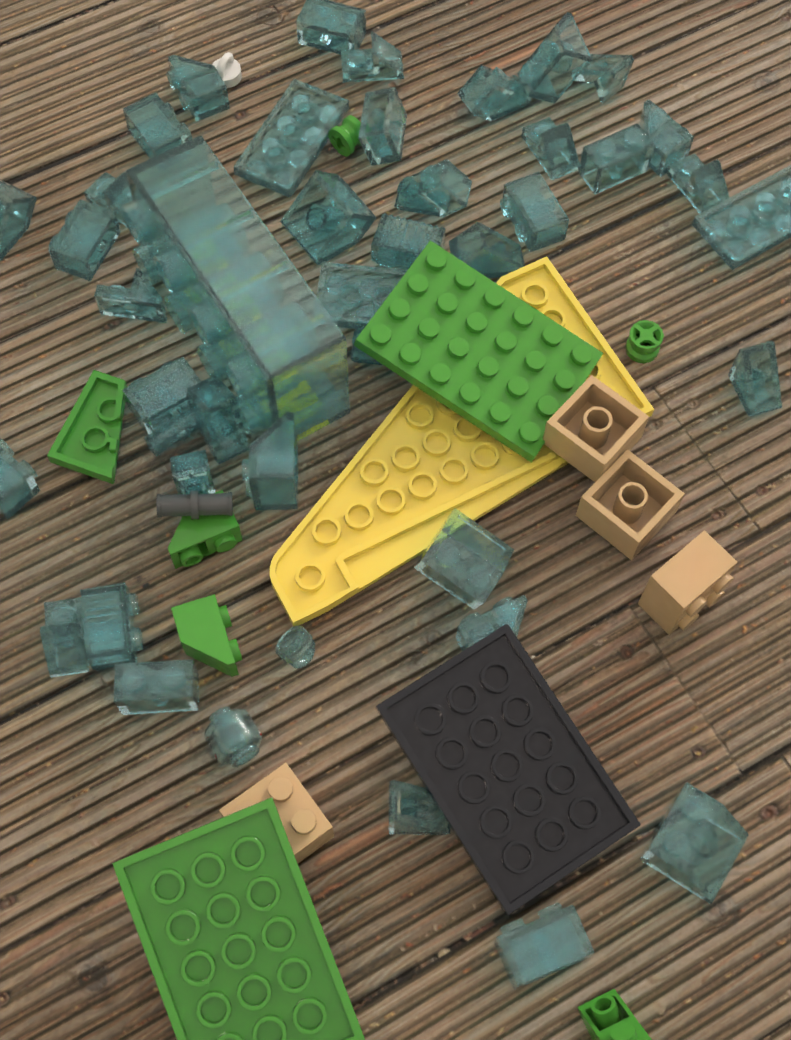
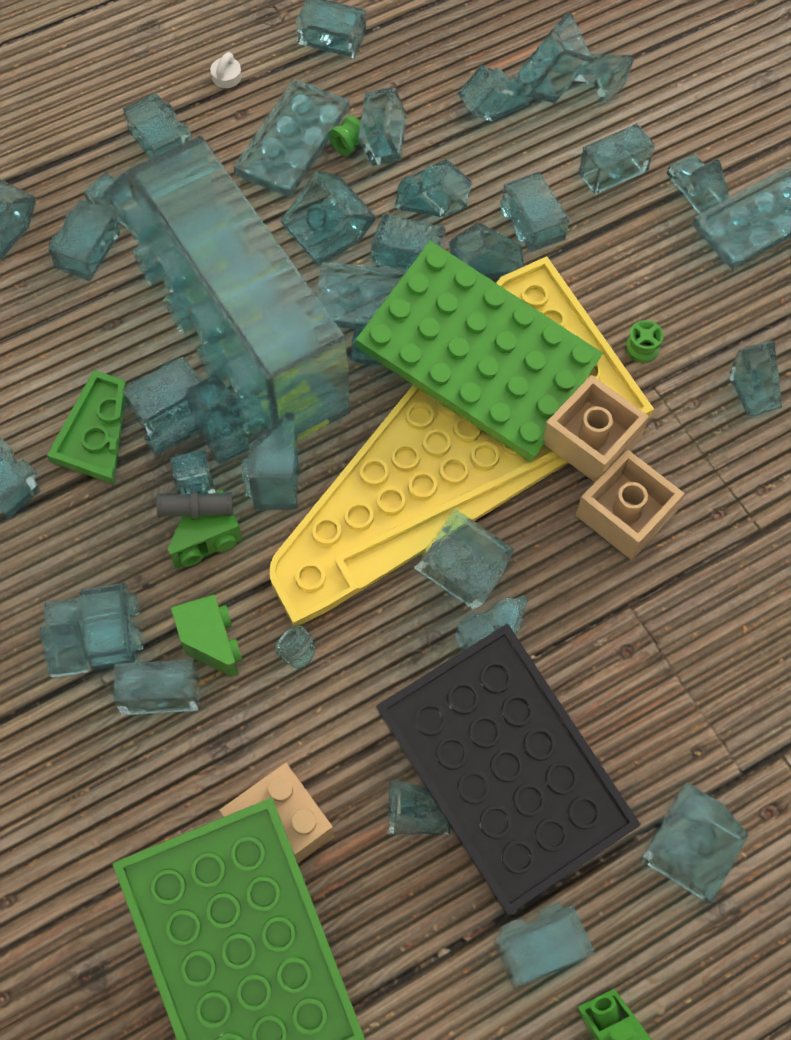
clear light blue slope [94,268,167,323] -> none
clear light blue slope [166,55,230,121] -> none
clear light blue head [204,706,262,767] -> none
clear light blue slope [341,32,404,82] -> none
clear light blue slope [521,117,580,181] -> none
tan brick [638,530,737,635] -> none
clear light blue slope [639,99,694,177] -> none

